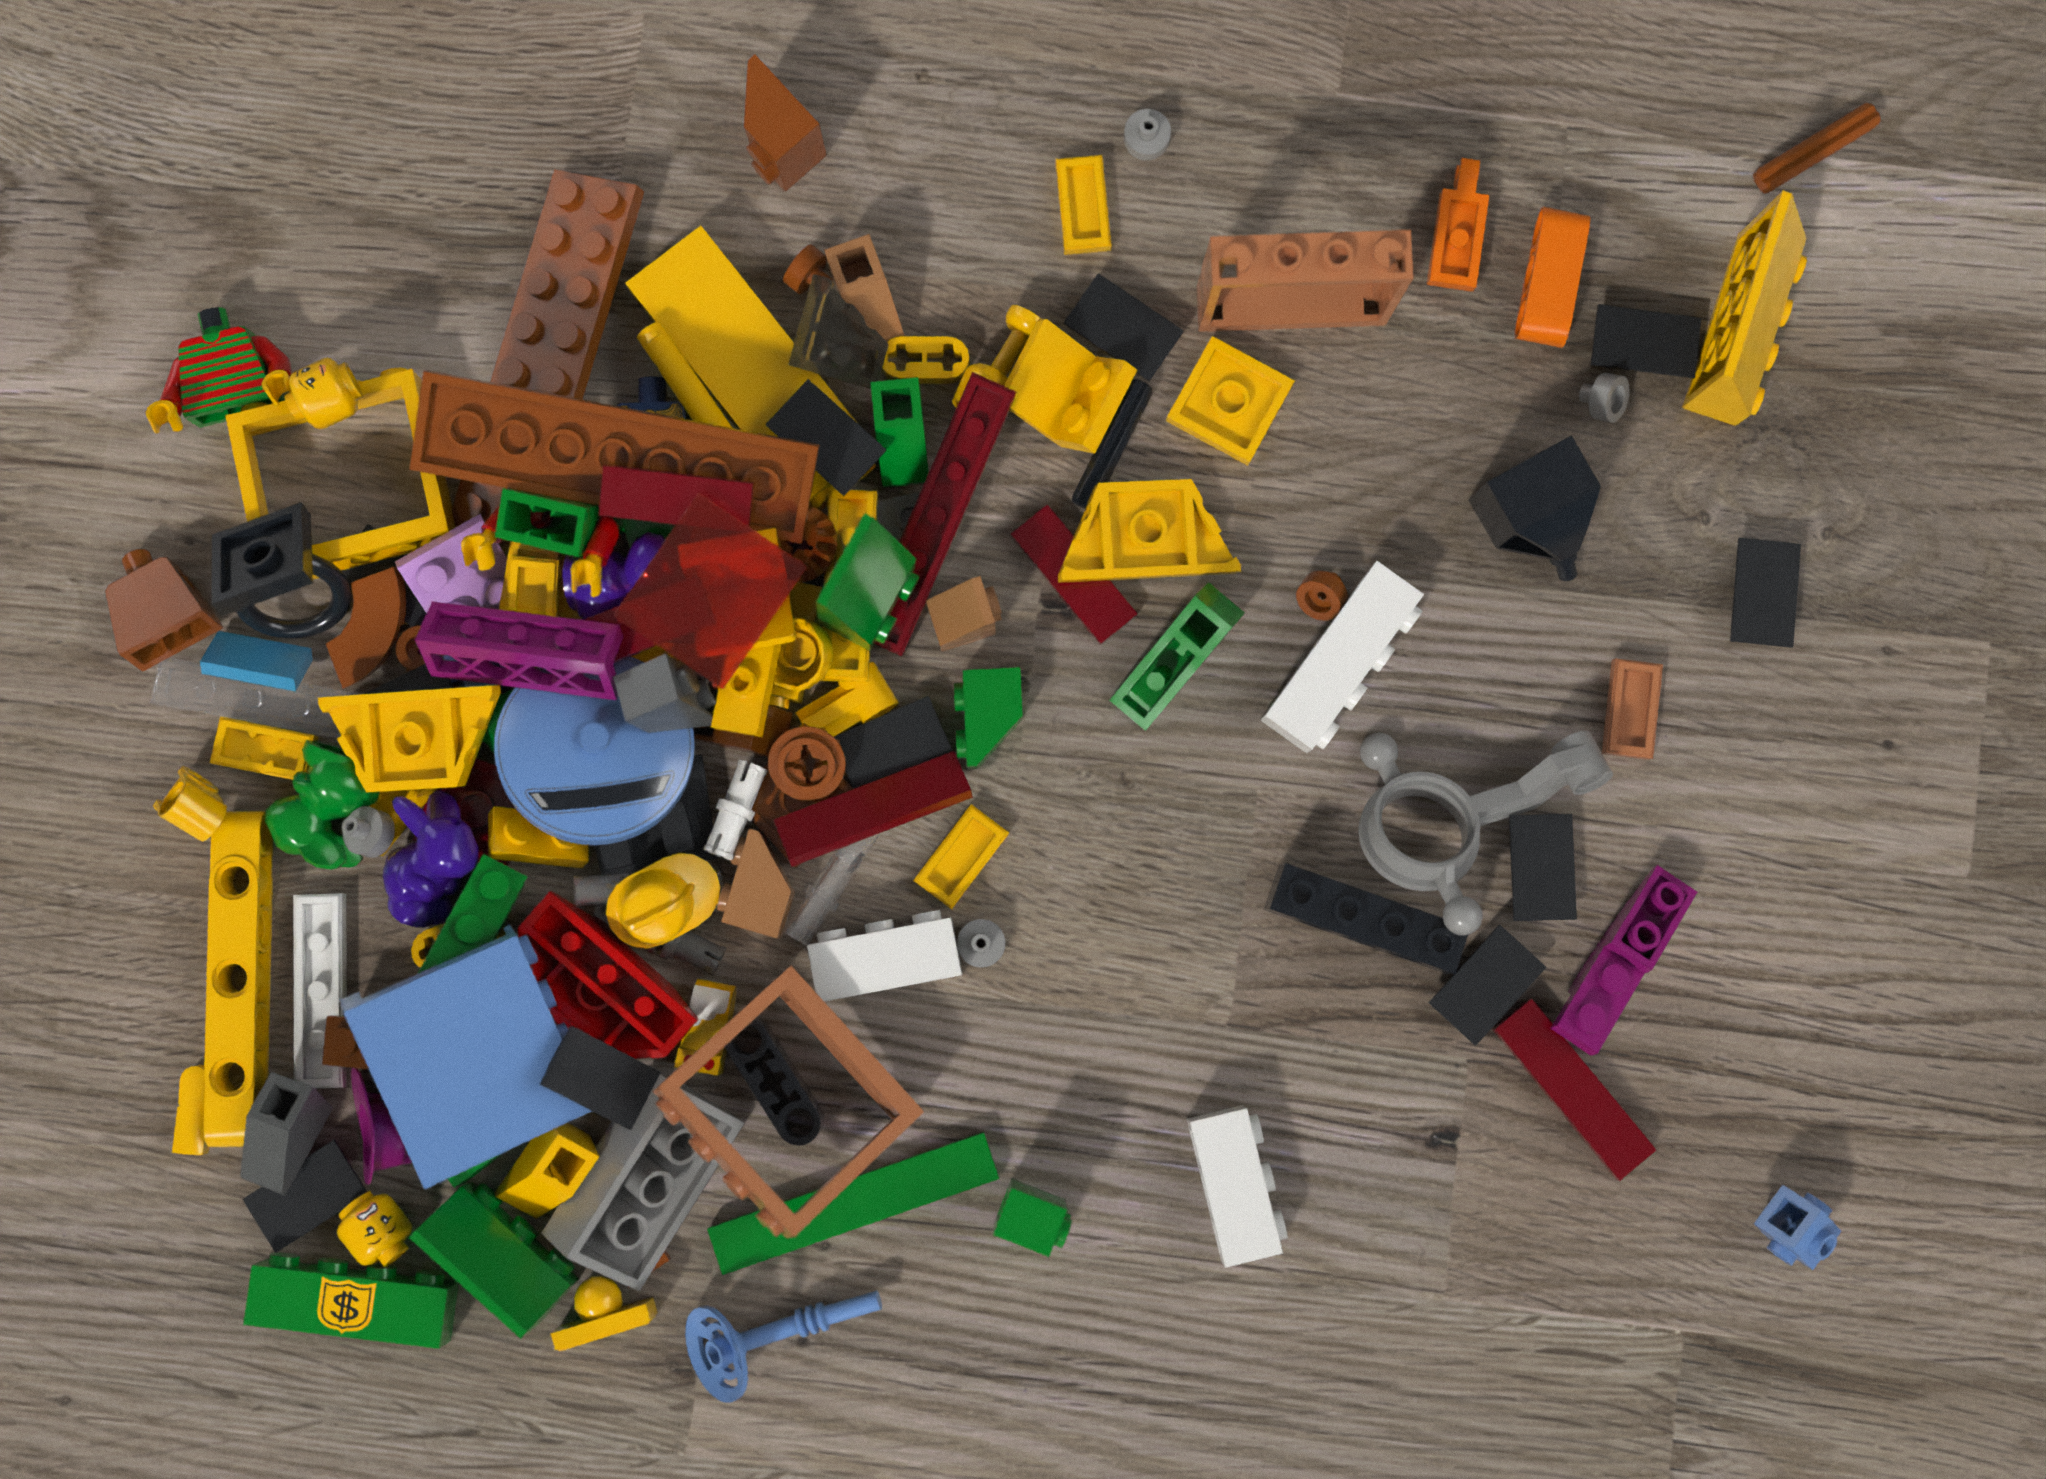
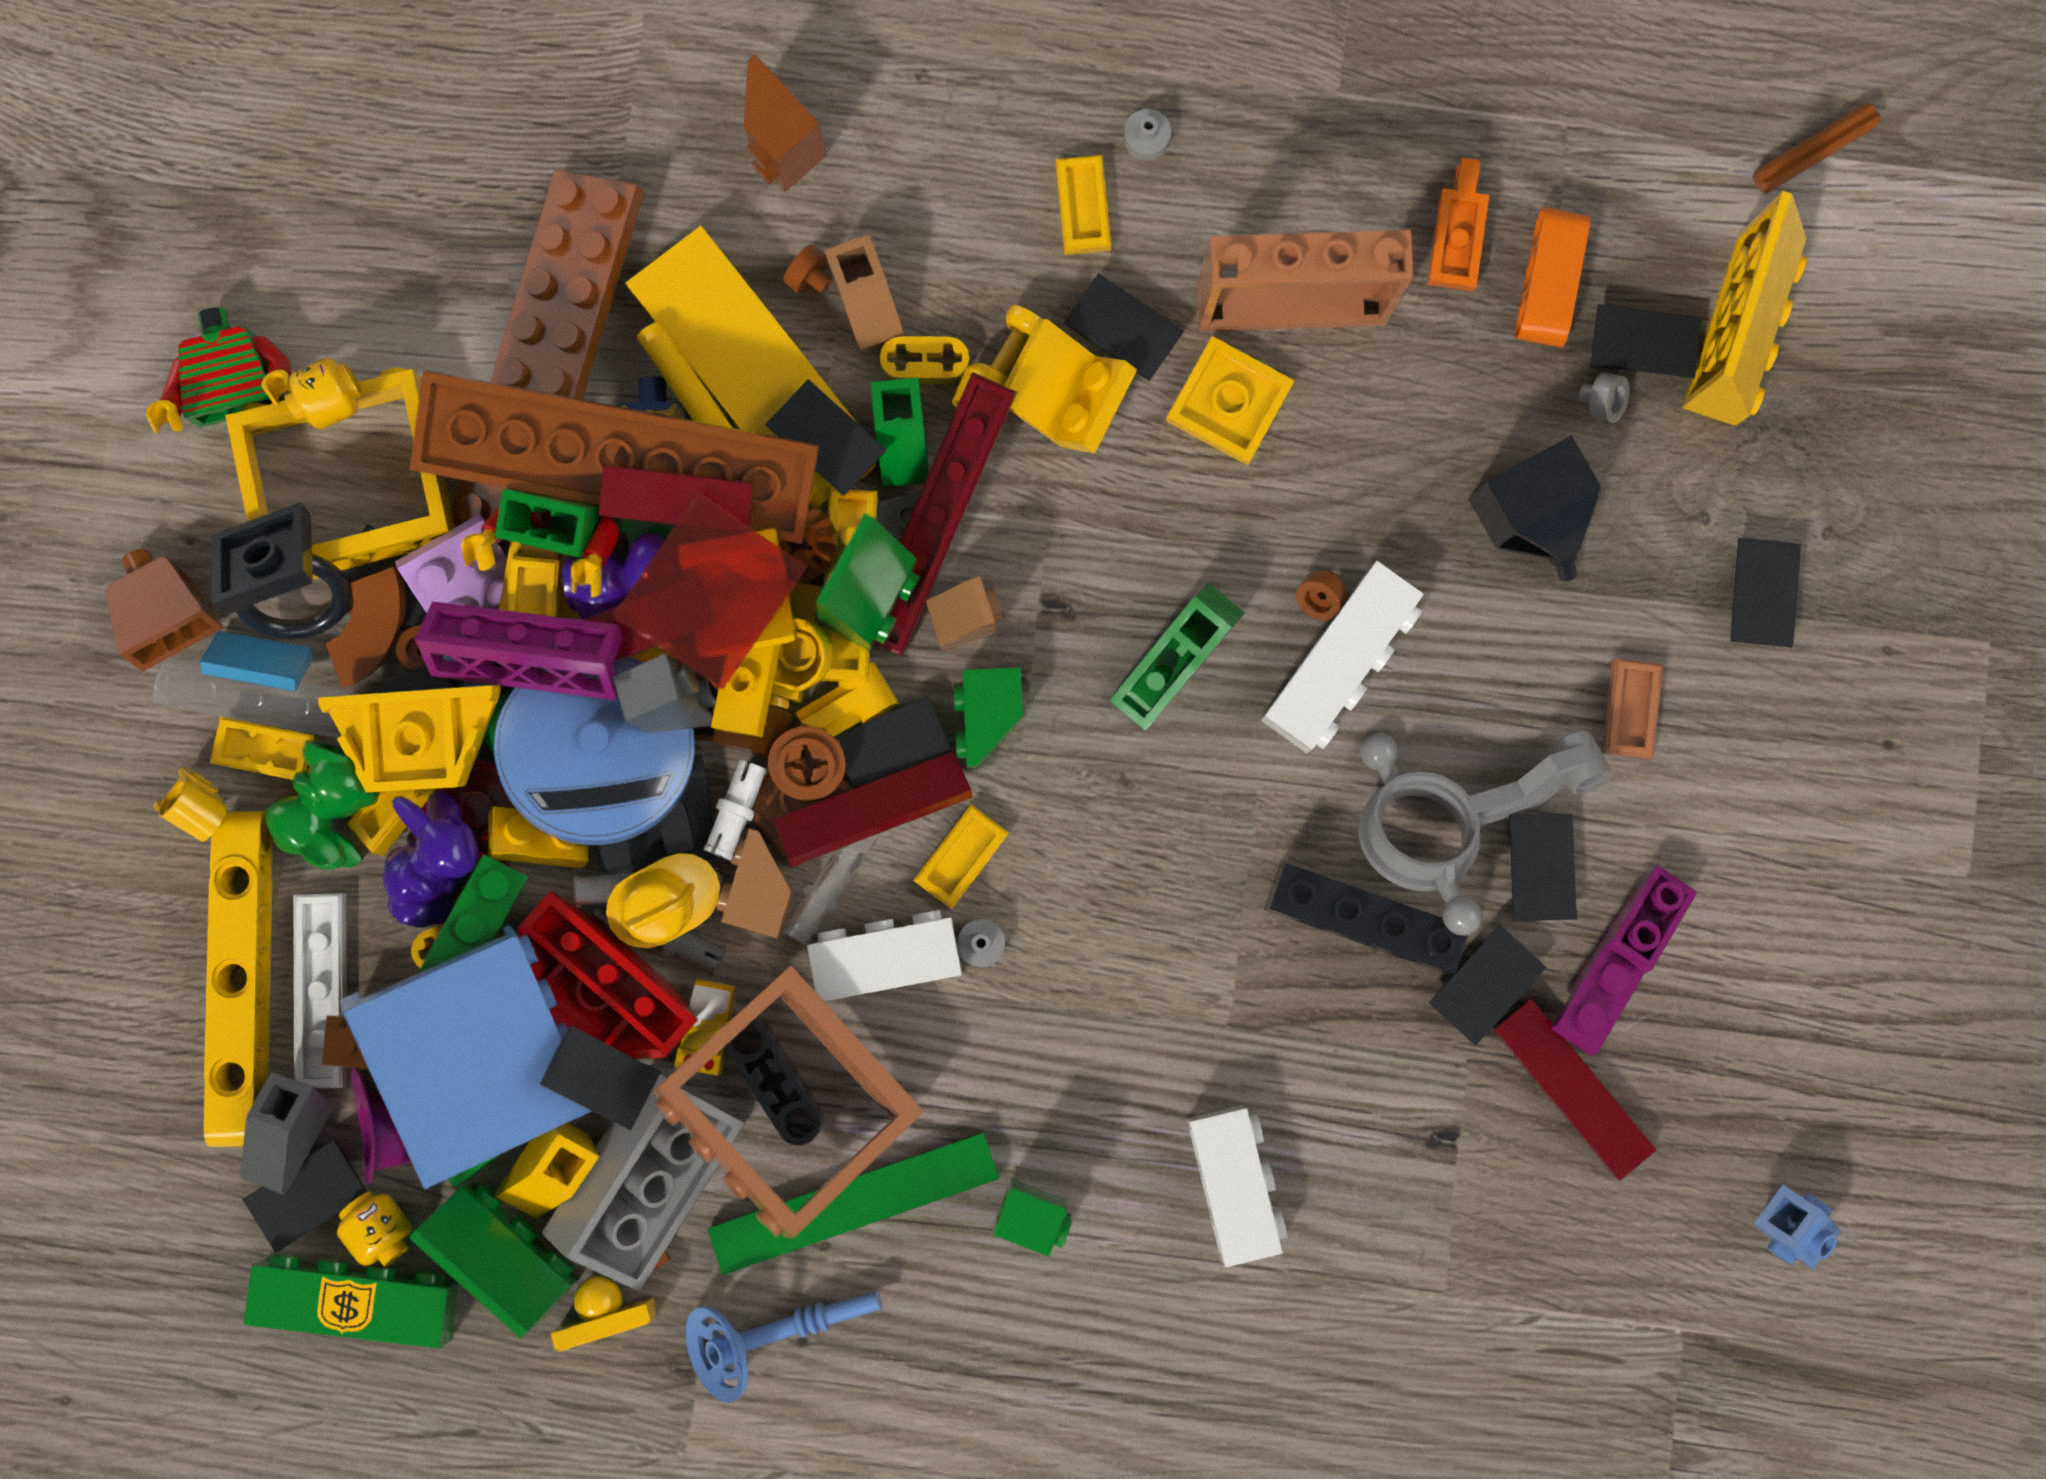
yellow bar [172,1064,209,1155] -> none
light grey tile [342,806,395,858] -> none
clear smoke wing [788,274,889,389] -> none
dark red tile [1011,504,1138,646] -> none
yellow wing [1058,479,1241,583] -> none
black axle [1072,379,1152,509] -> none

